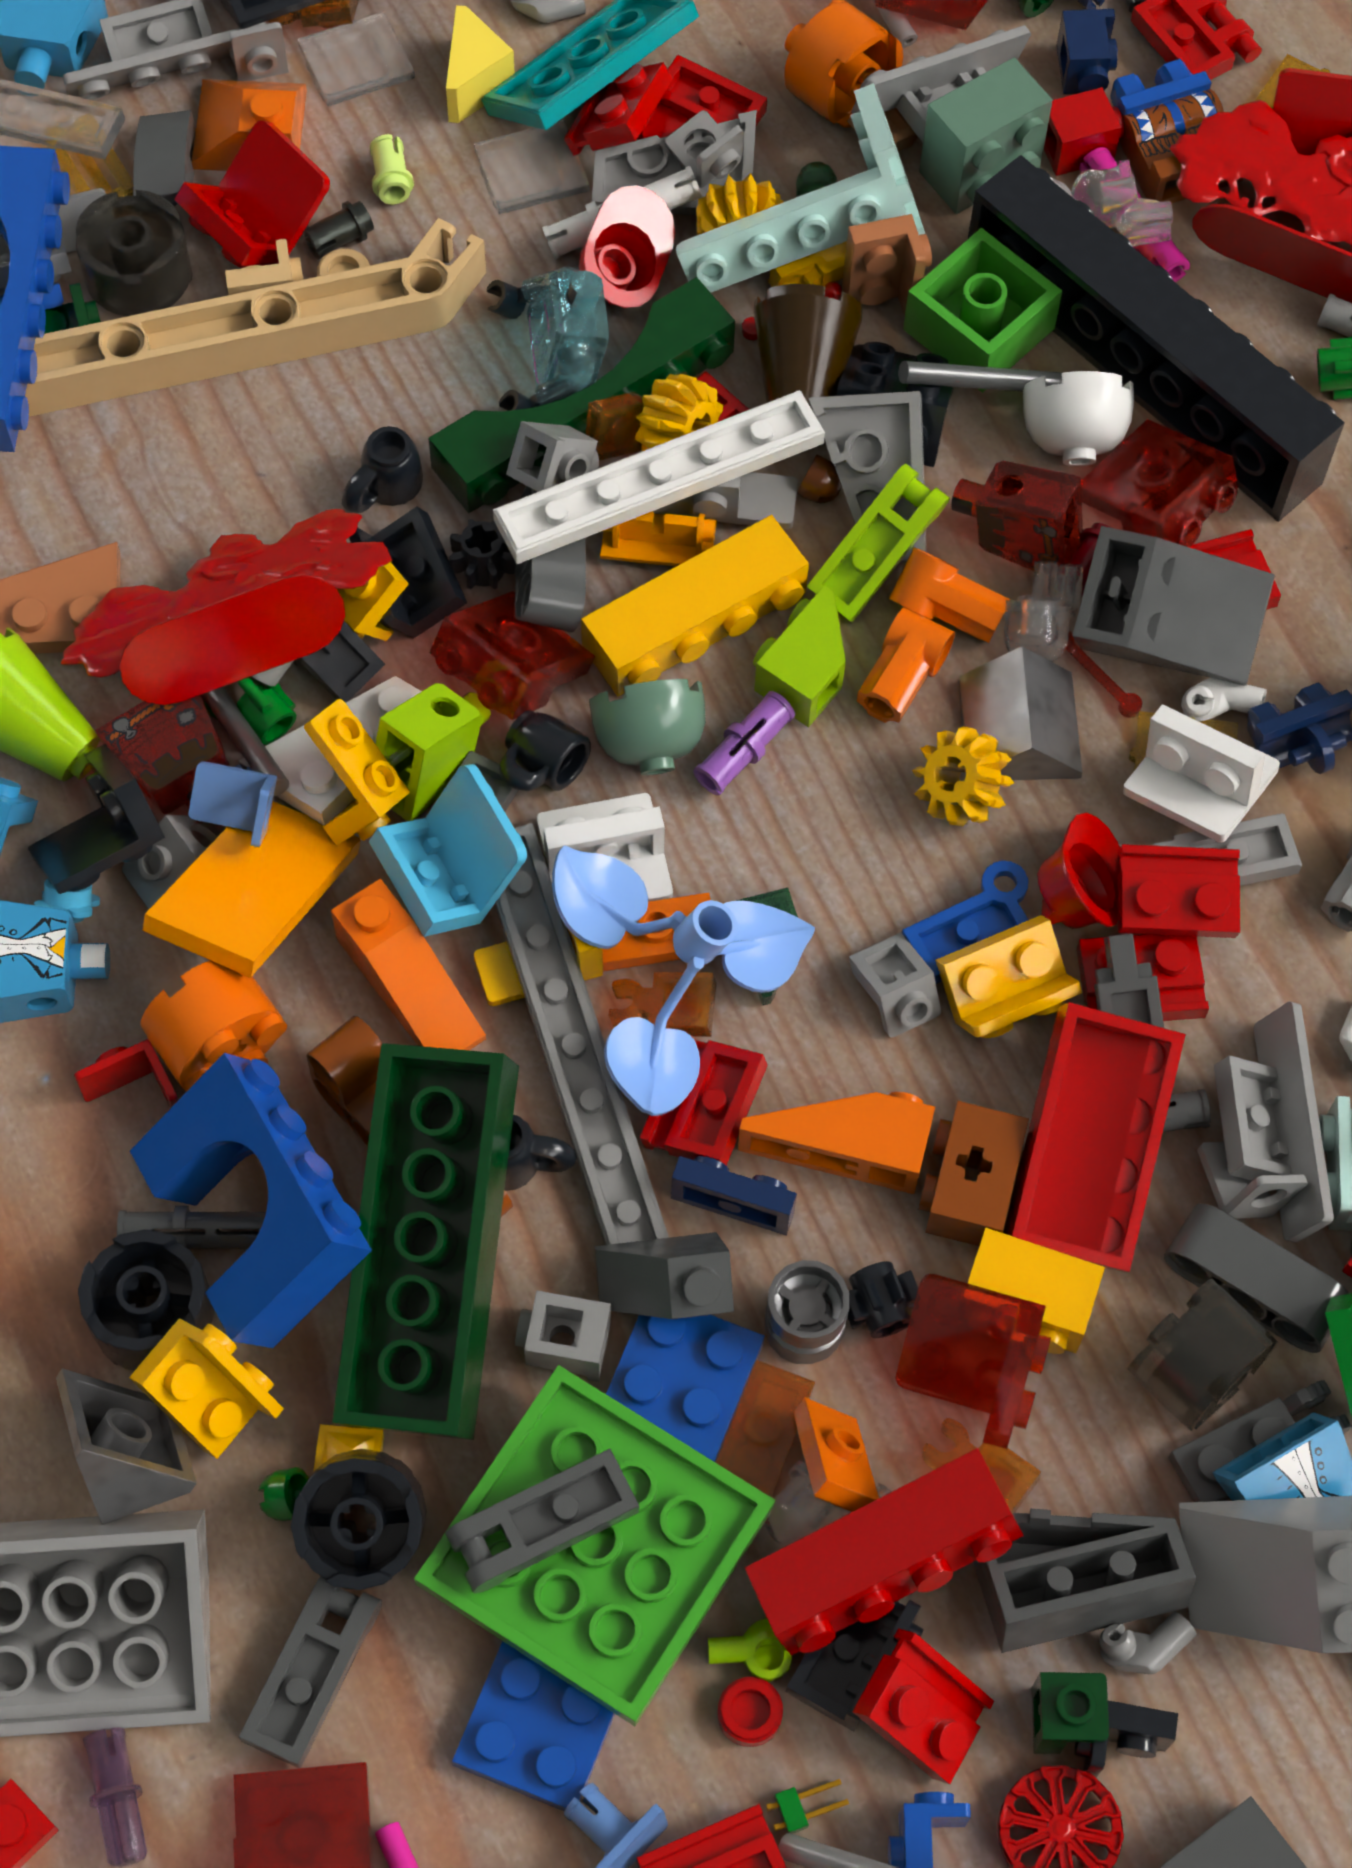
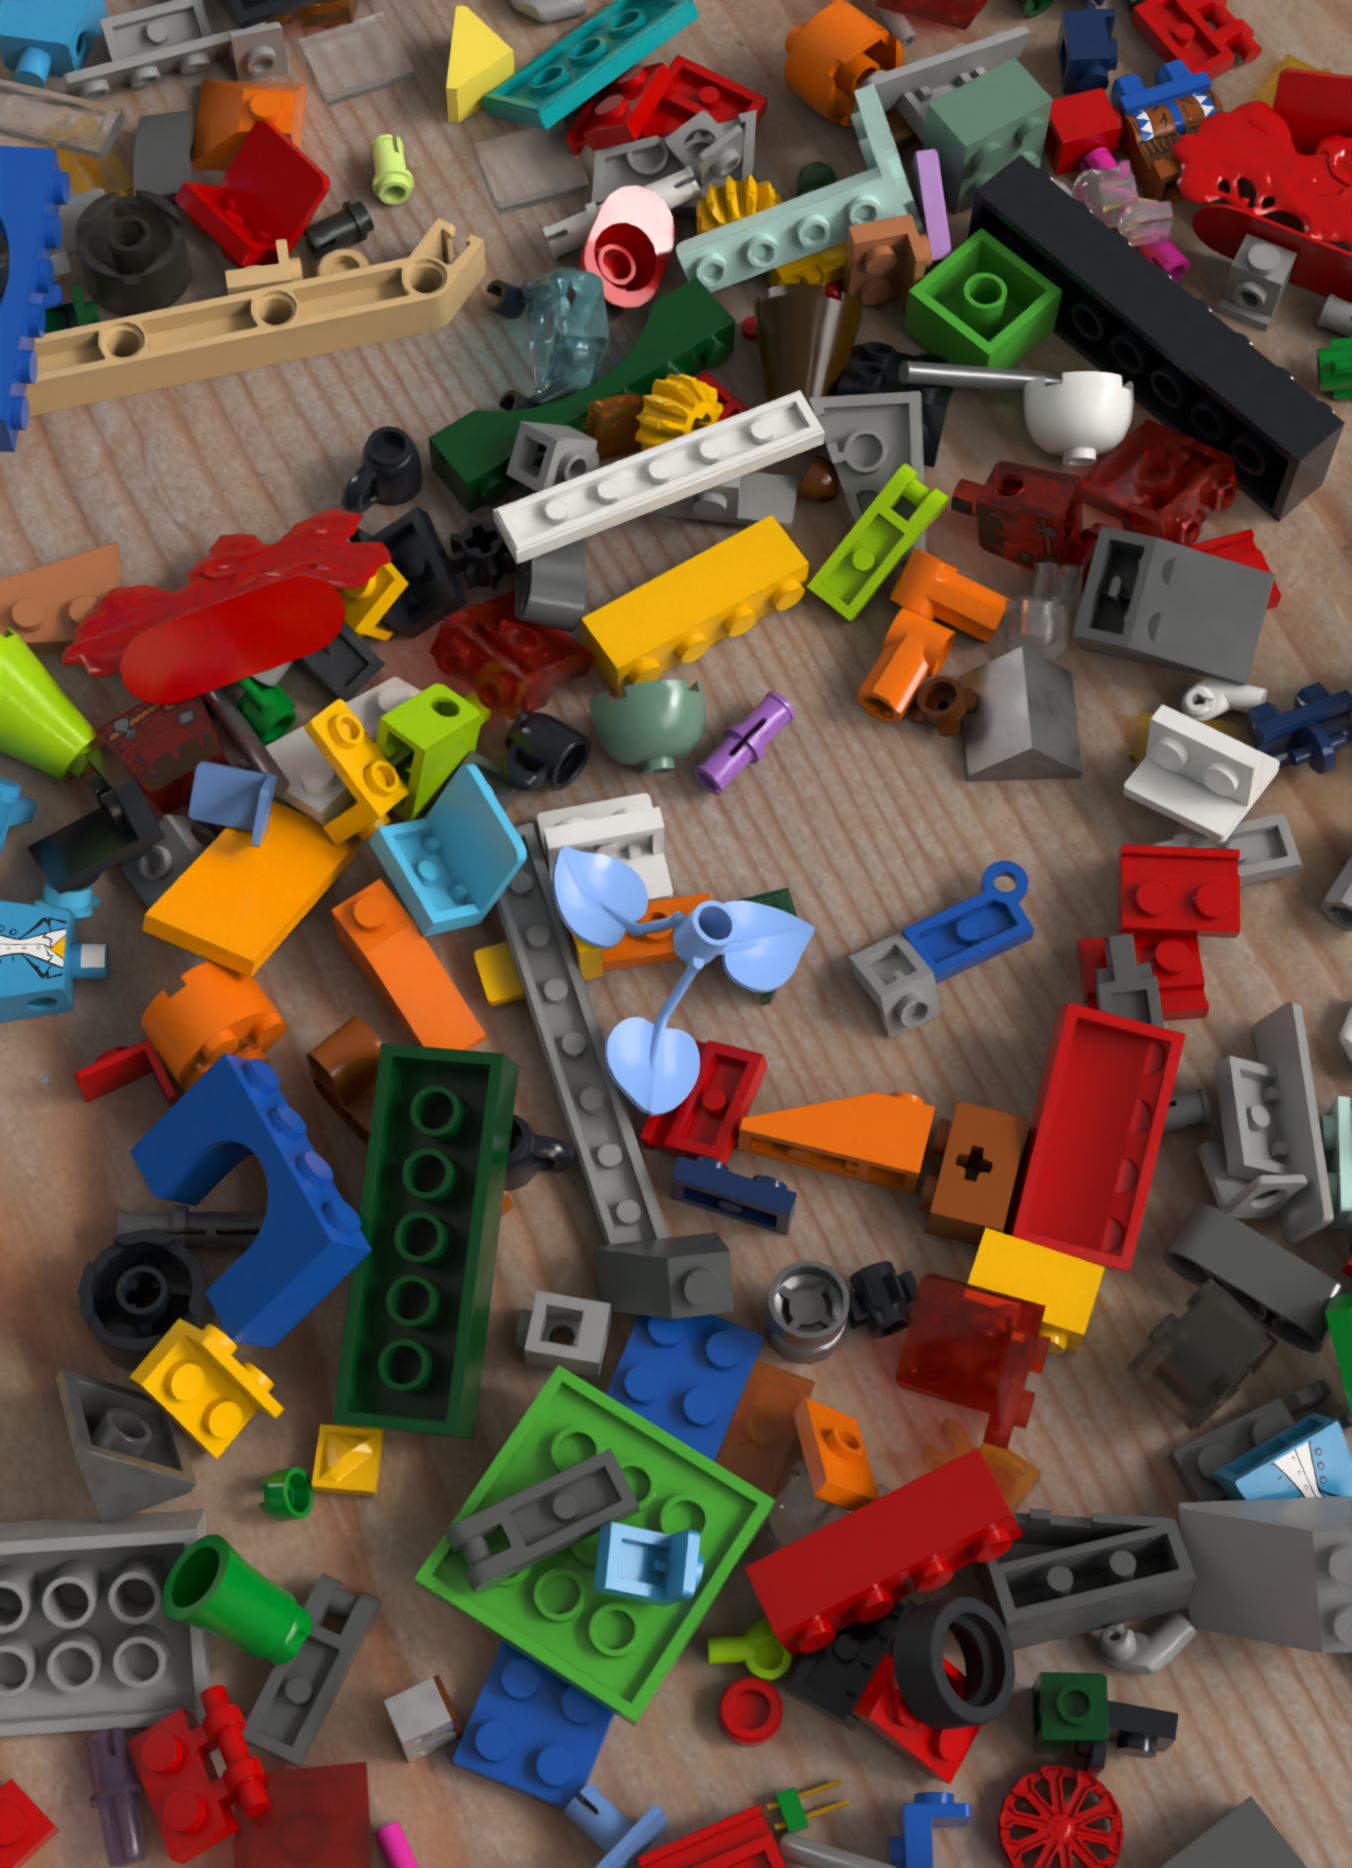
black brick [291,1448,427,1590] -> none
light orange hinge [600,512,717,567] -> none
clear orange plate [608,972,717,1037] -> none
lime slope [753,585,846,728] -> none
yellow gear [911,726,1014,827] -> none
yellow bracket [935,915,1082,1038] -> none
red piece [1037,812,1120,929] -> none
clear red hinge [1052,628,1143,718] -> none
none -> red plate [127,1685,270,1864]
none -> green plant [162,1534,312,1666]
none -> flat silver piece [384,1675,463,1763]
none -> dark azure bracket [593,1522,703,1607]
none -> black tyre [893,1596,1015,1730]
none -> lavender tile [910,149,952,266]
none -> reddish brown plate [910,676,978,737]
none -> light grey brick [1216,234,1297,331]

